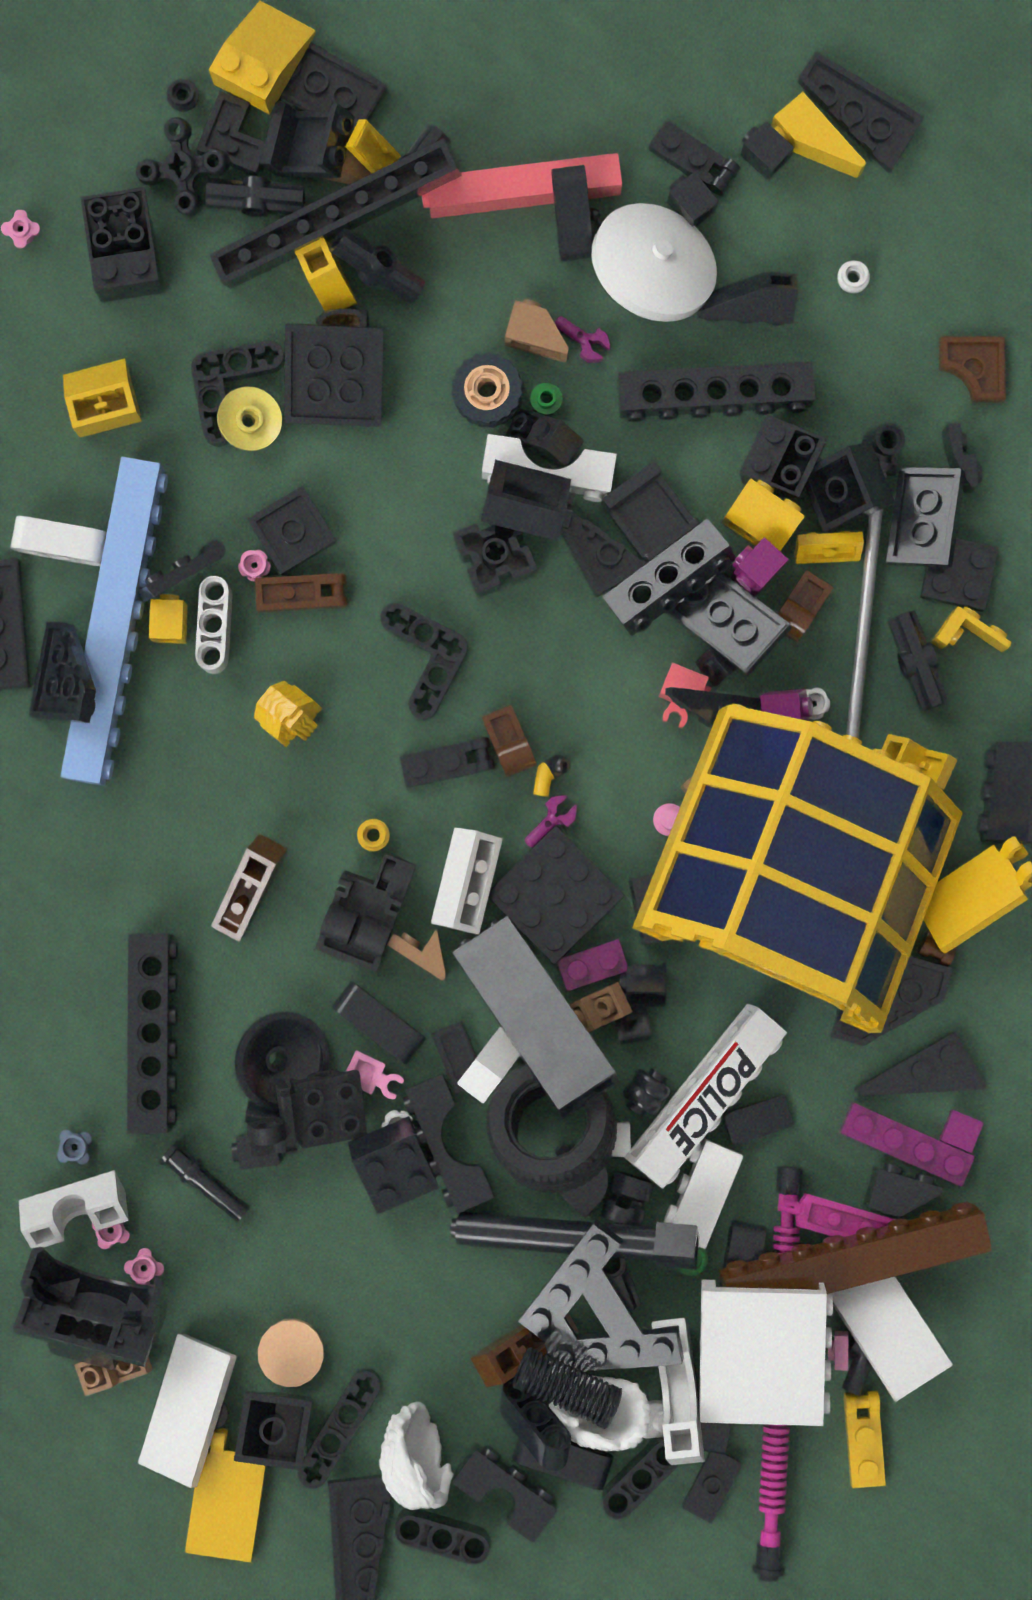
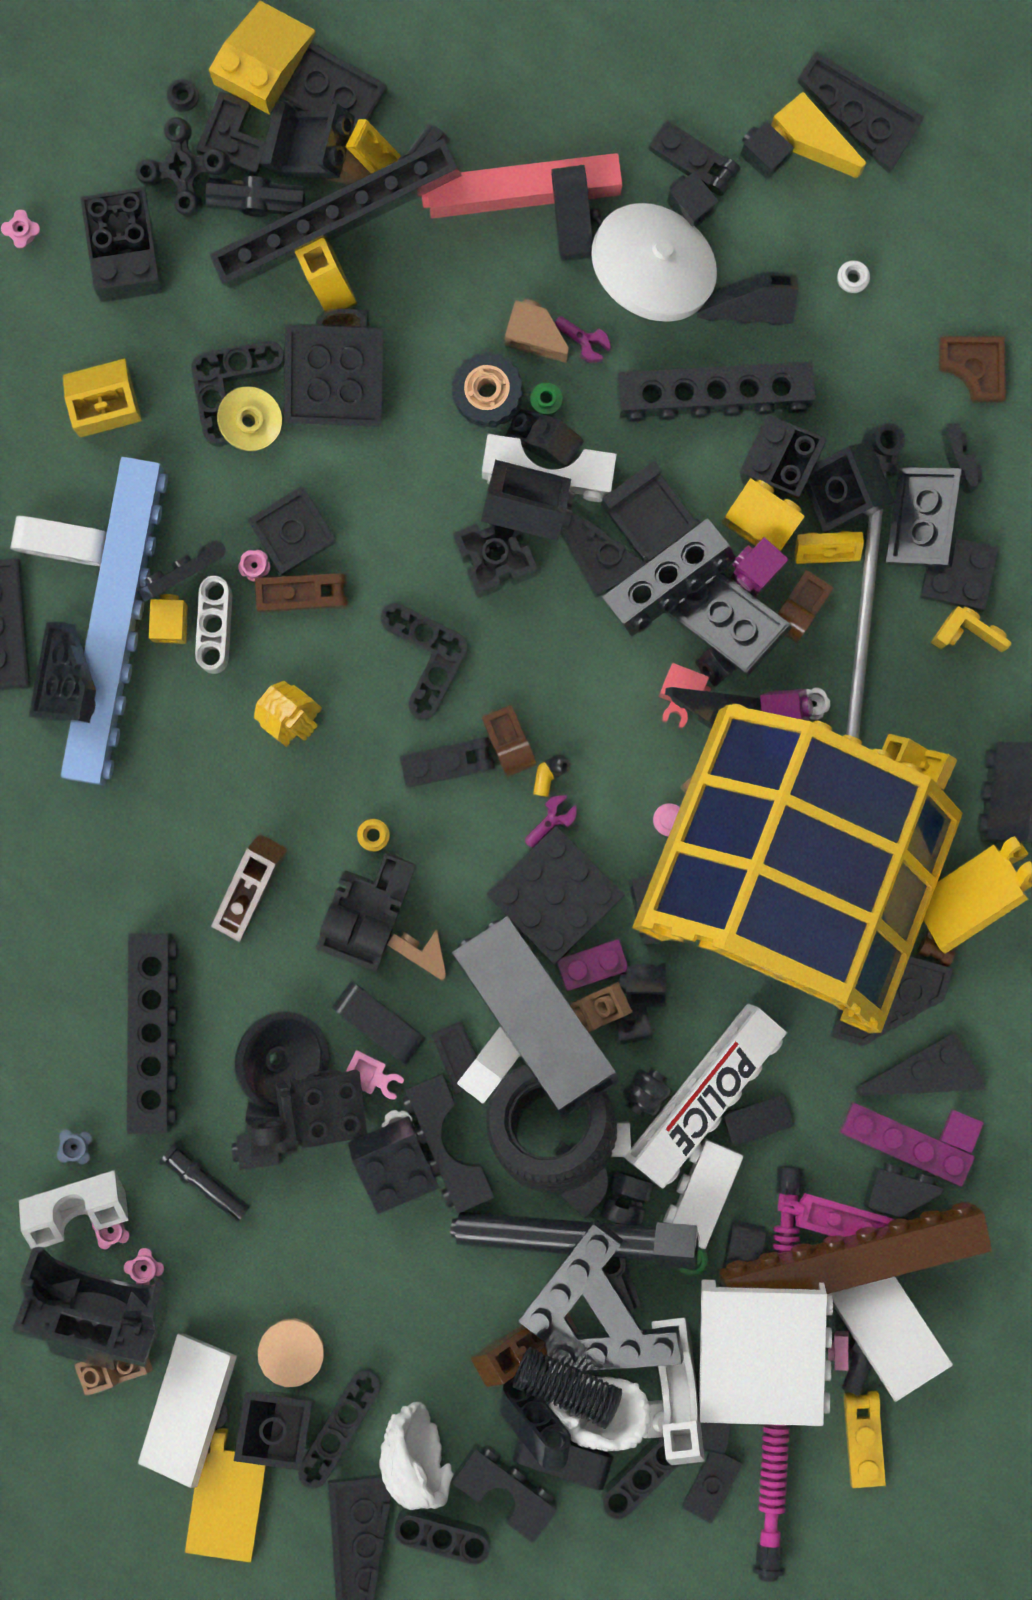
black piece [329,227,425,304] -> none
white brick [431,828,503,935] -> none
black piece [887,610,949,712] -> none

